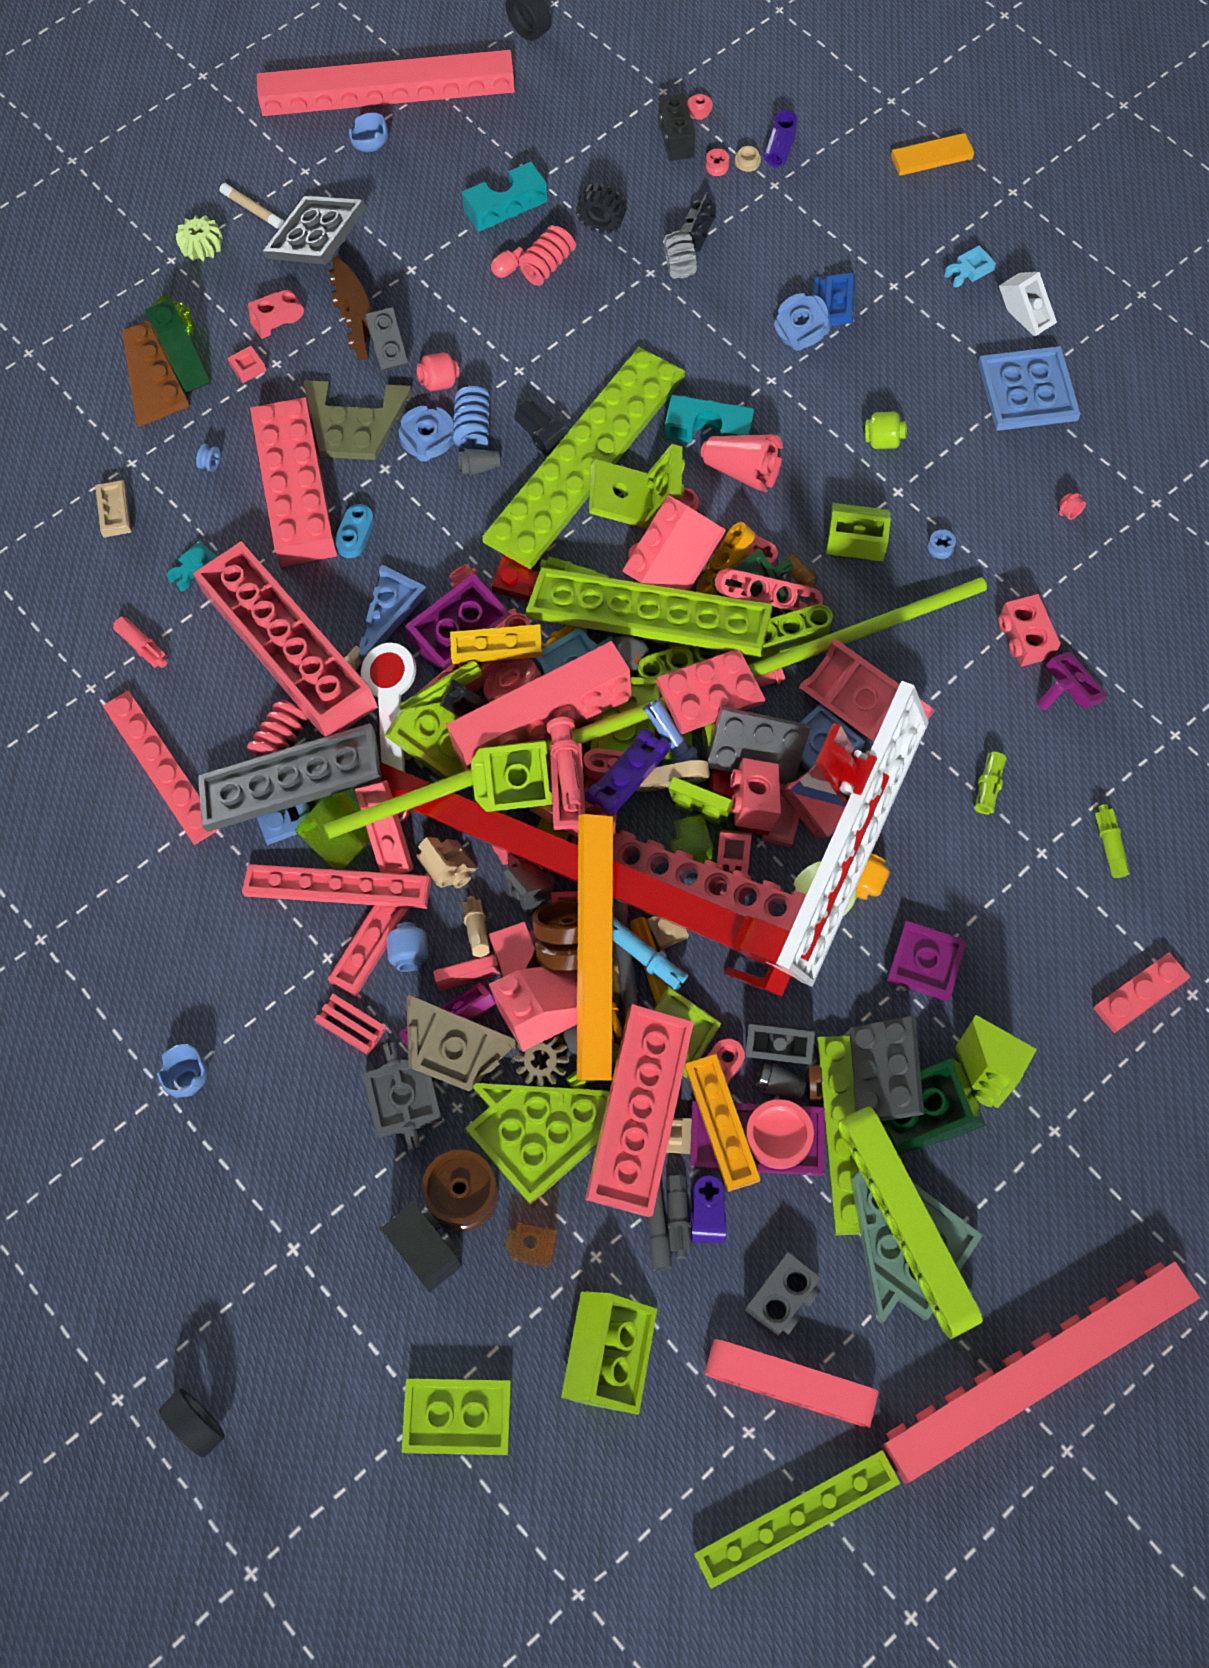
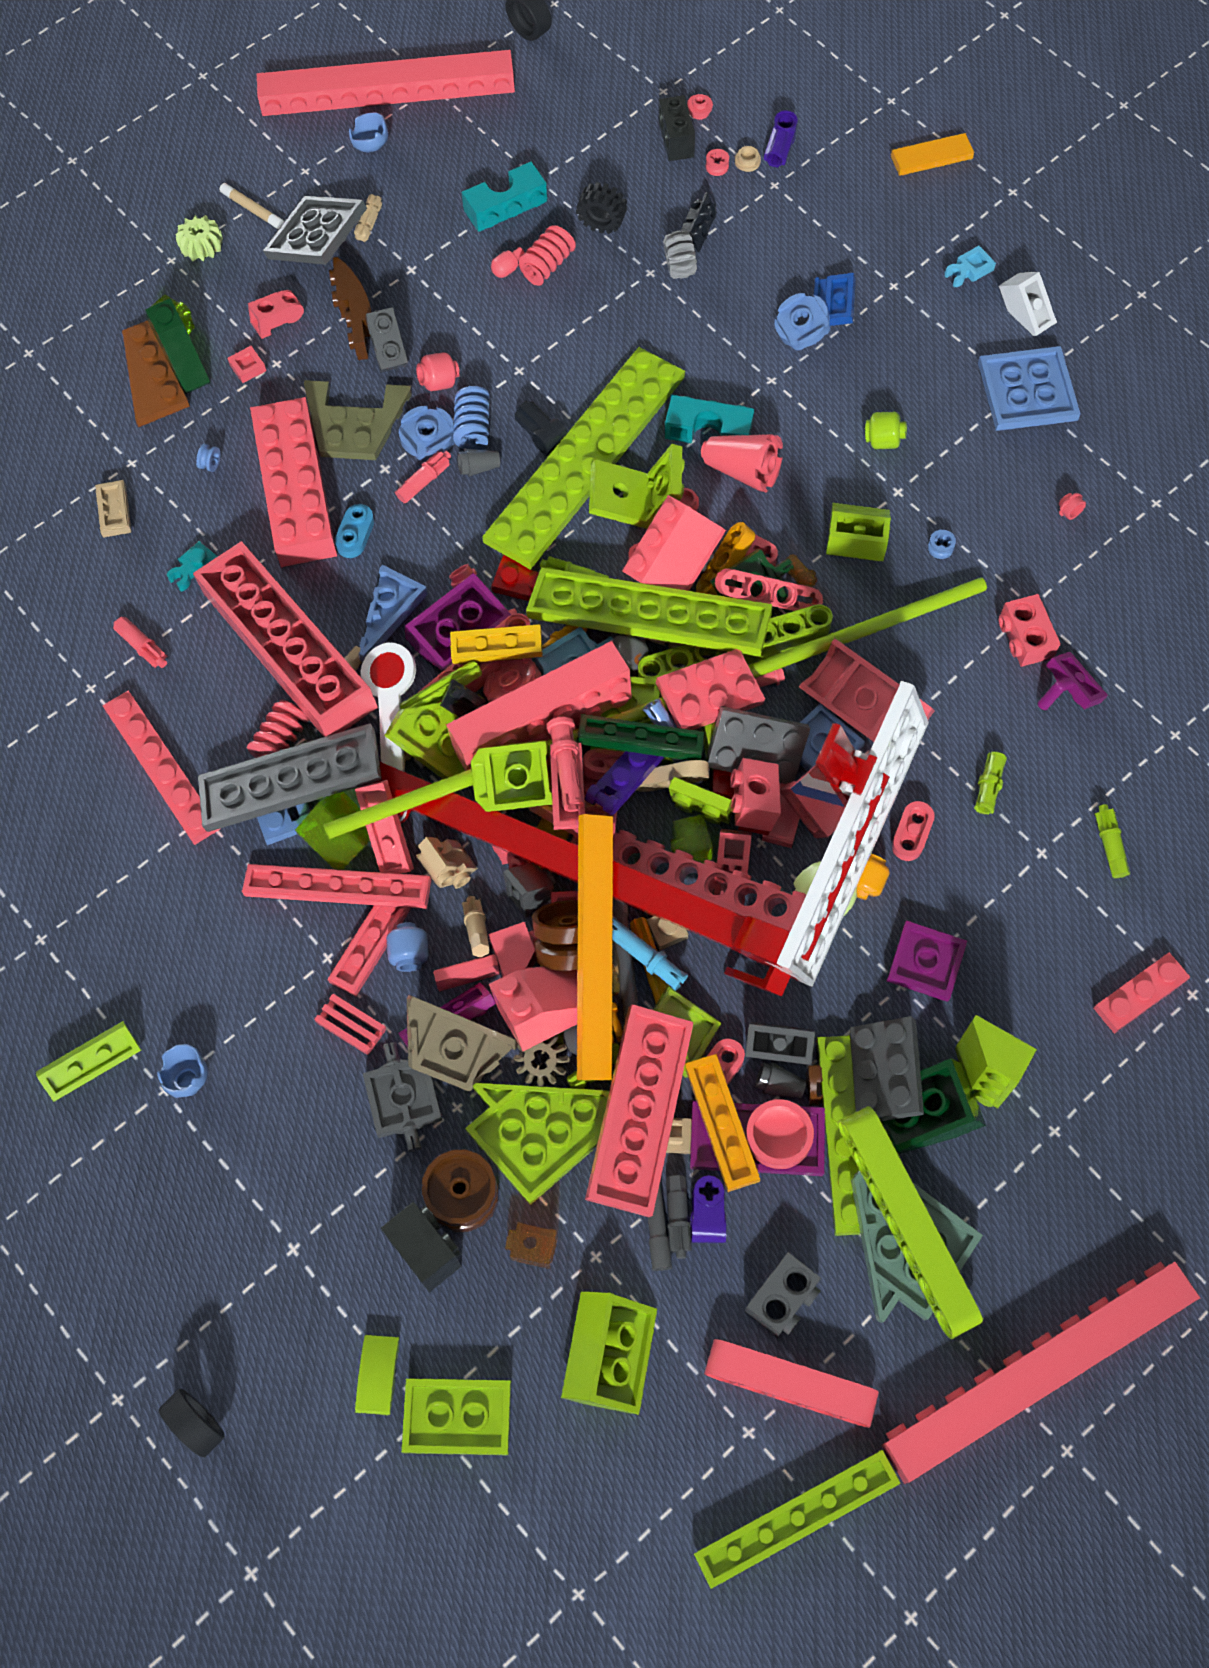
none -> lime plate [36,1021,141,1102]
none -> tan axle [354,194,382,242]
none -> lime slope [355,1335,400,1415]
none -> coral piece [395,451,451,503]
none -> dark green tile [577,714,704,761]
none -> coral plate [892,801,934,861]

